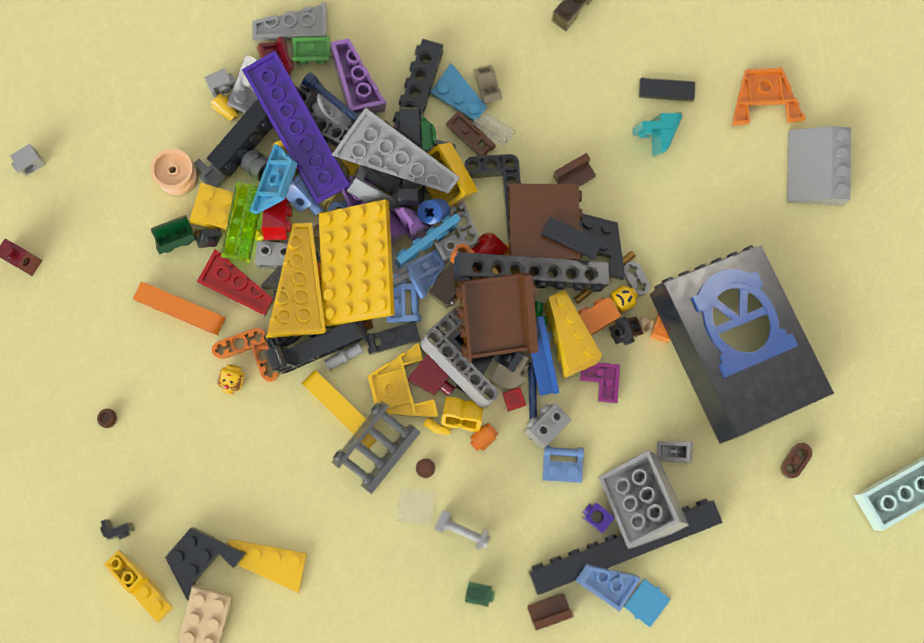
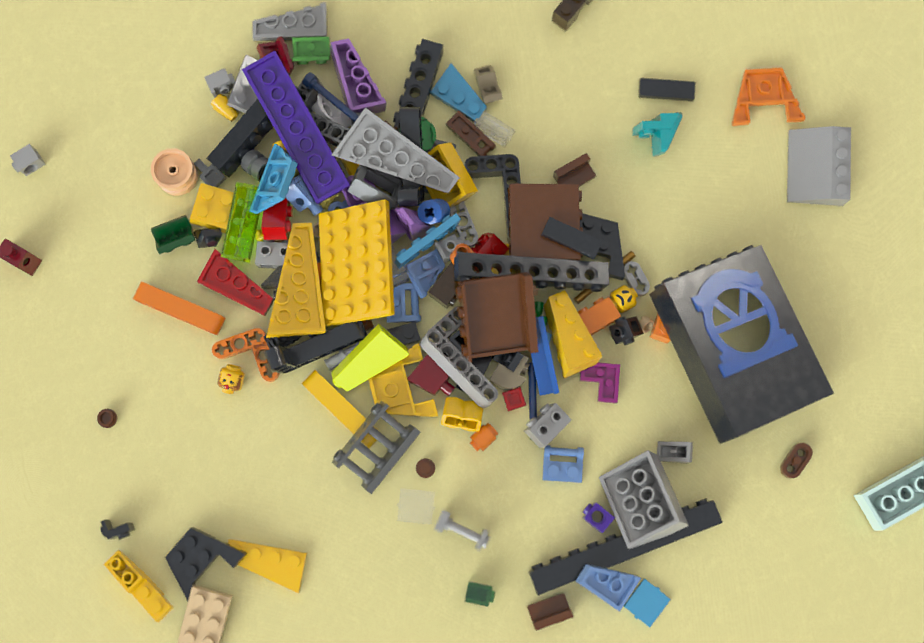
yellow arm [423,418,453,435] -> none
none -> neon yellow slope [331,324,409,392]

